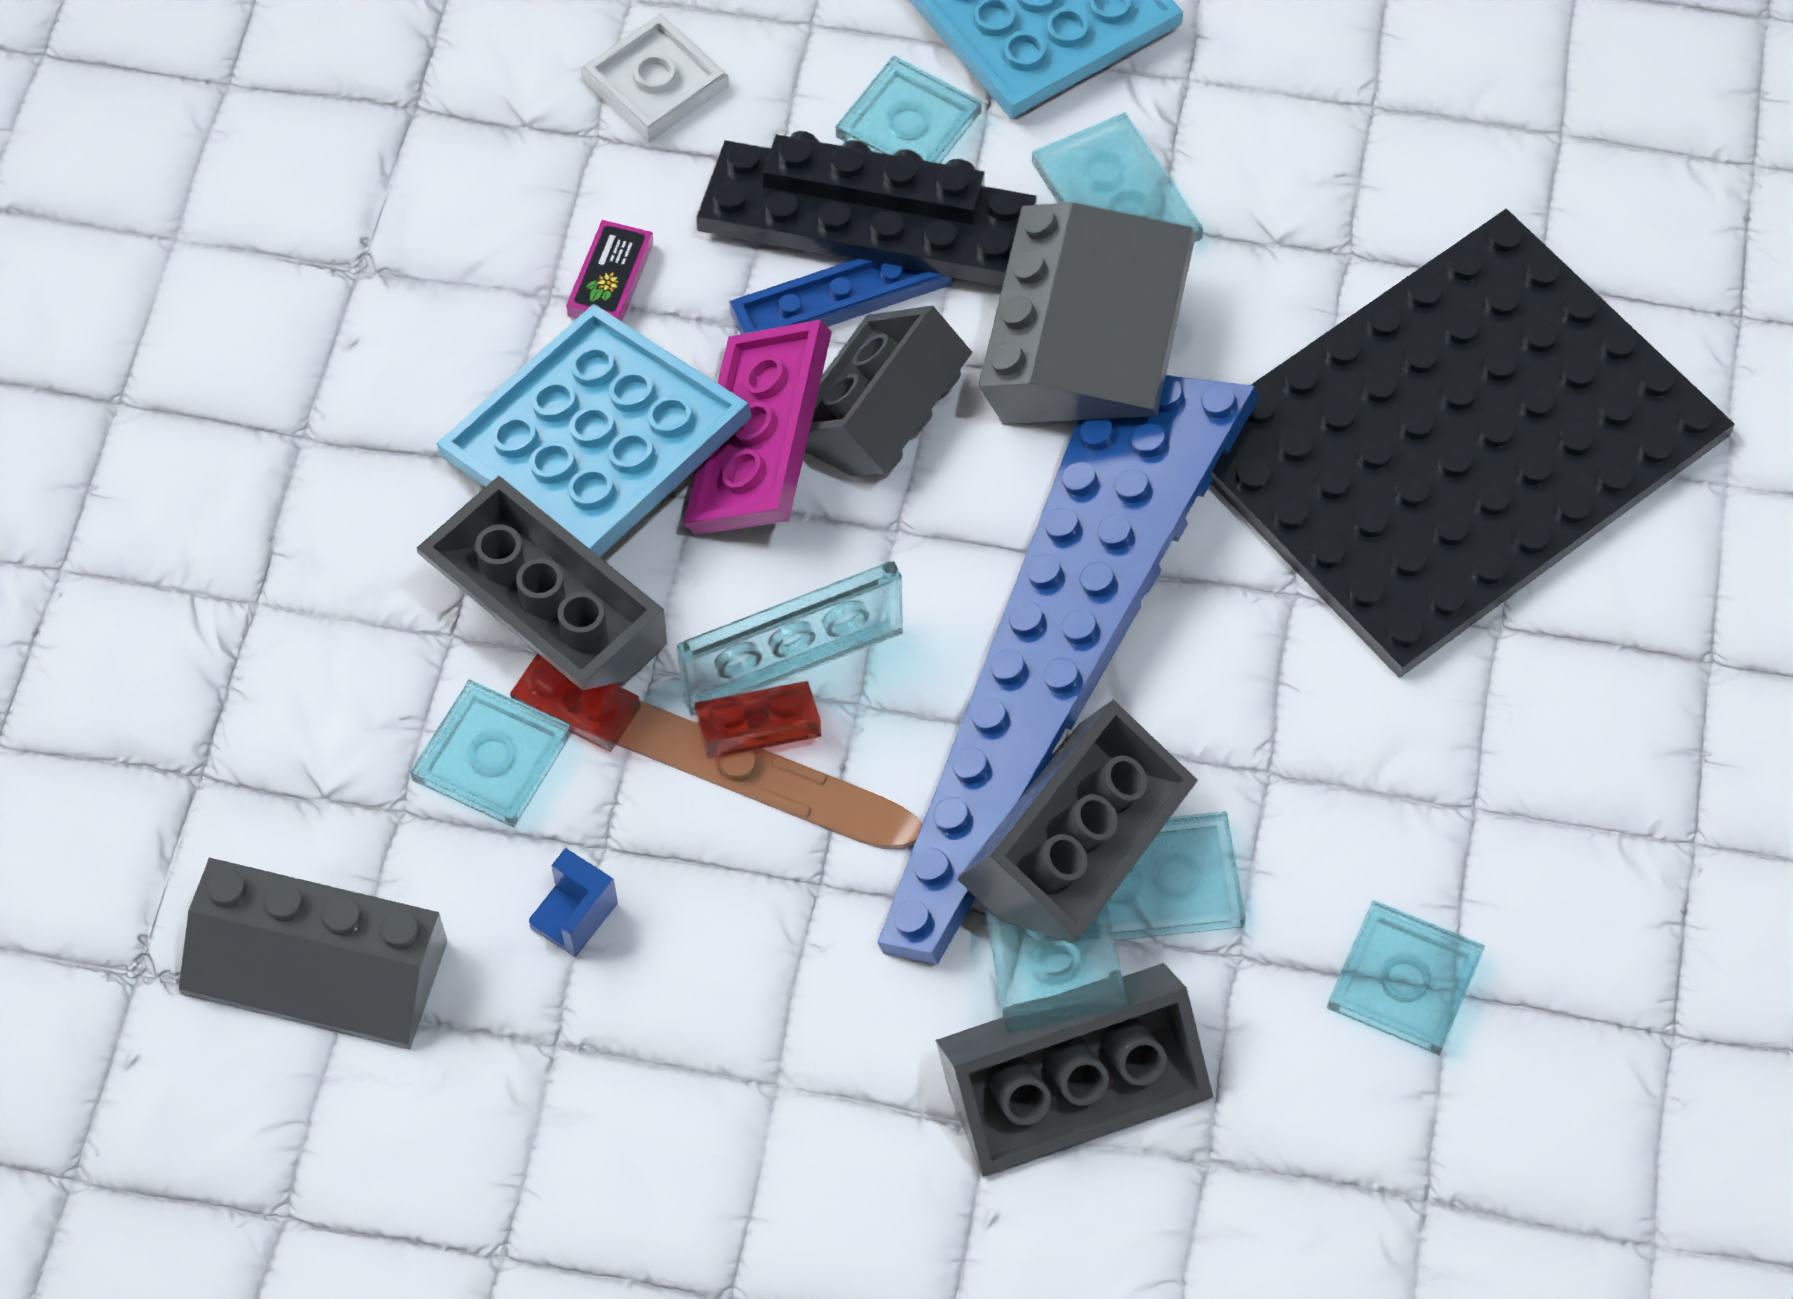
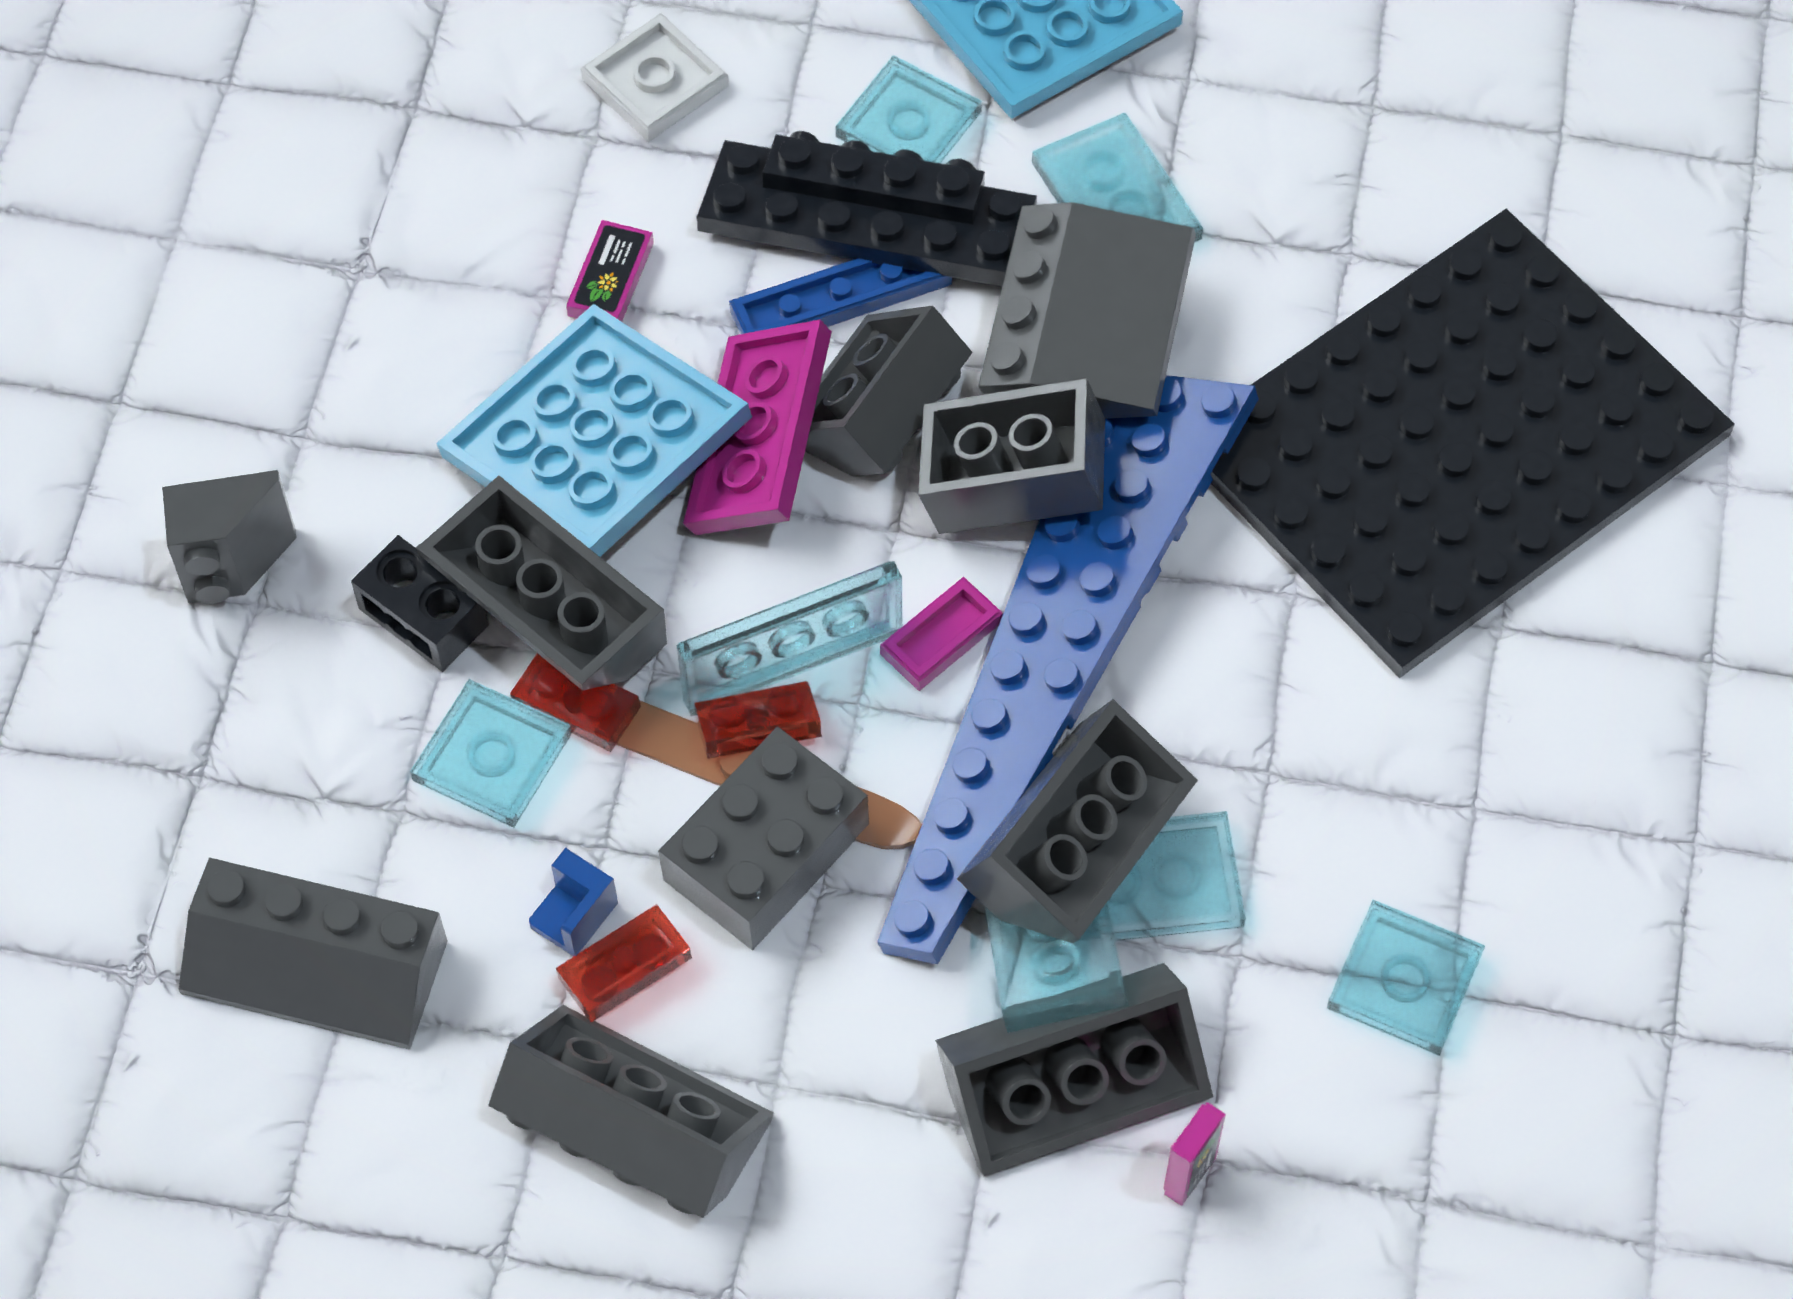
none -> dark grey slope [162,470,297,604]
none -> black brick [351,535,489,672]
none -> dark grey slope [488,1005,774,1218]
none -> clear red plate [556,904,692,1023]
none -> dark grey brick [658,726,869,951]
none -> dark pink tile [880,576,1003,691]
none -> dark grey brick [918,378,1105,534]
none -> dark pink tile [1163,1102,1226,1206]

